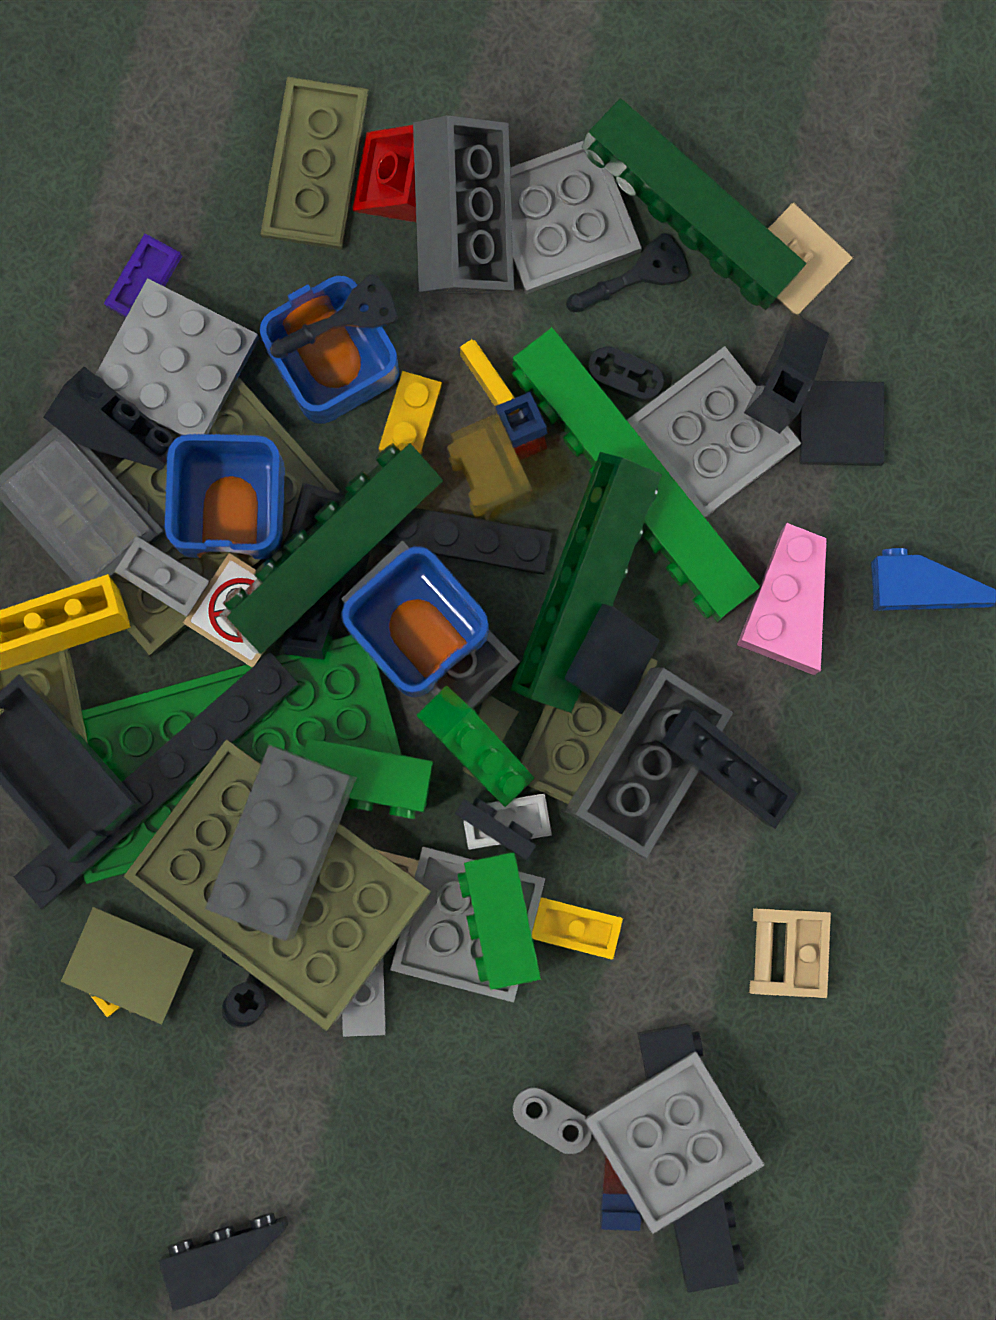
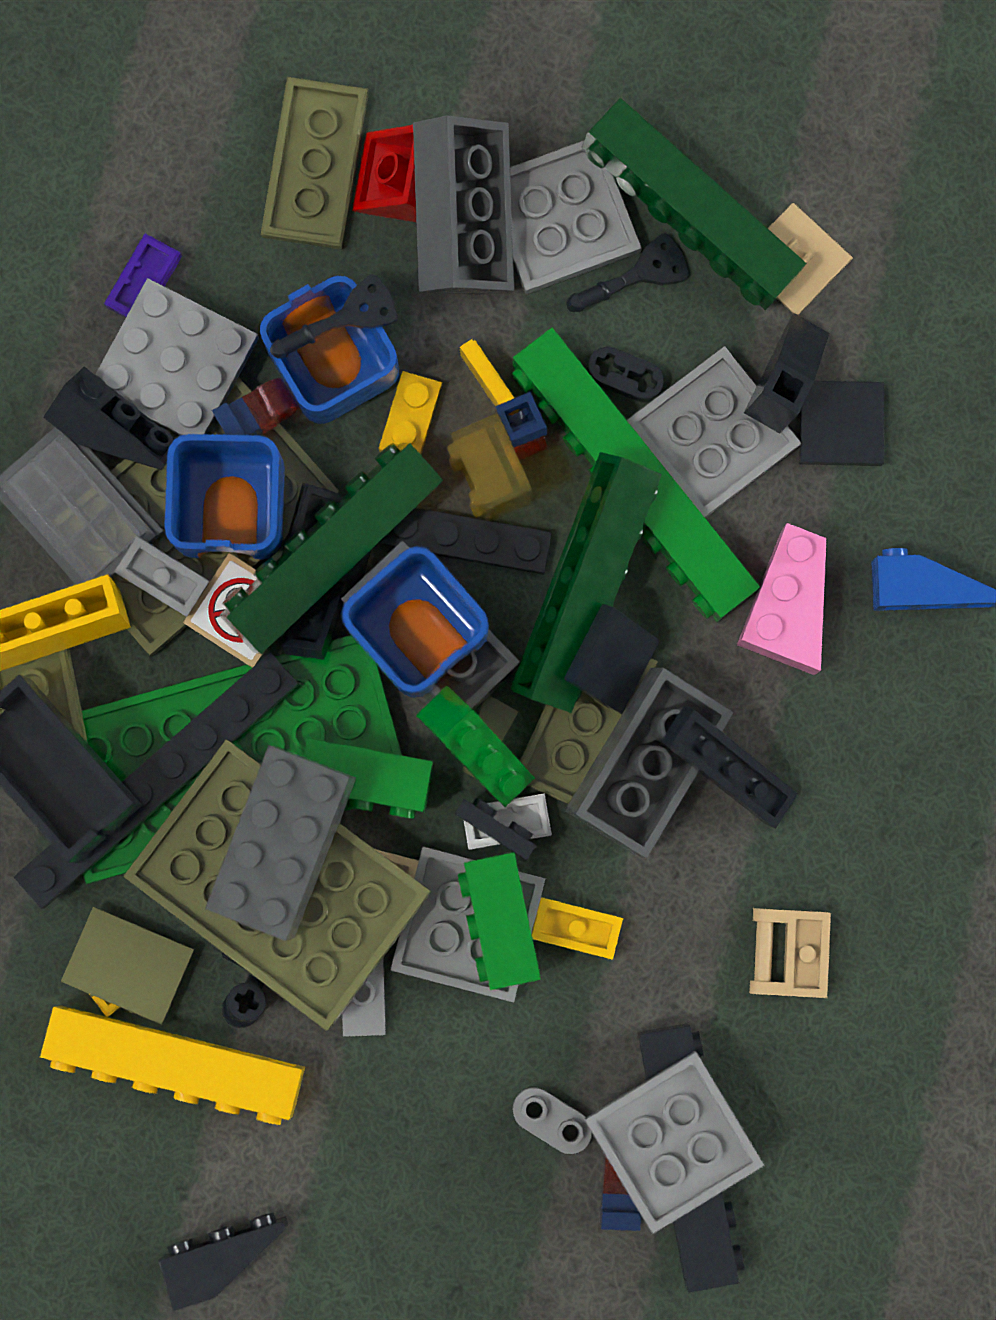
none -> yellow brick [40,1005,305,1125]
none -> clear red leg [212,378,299,436]

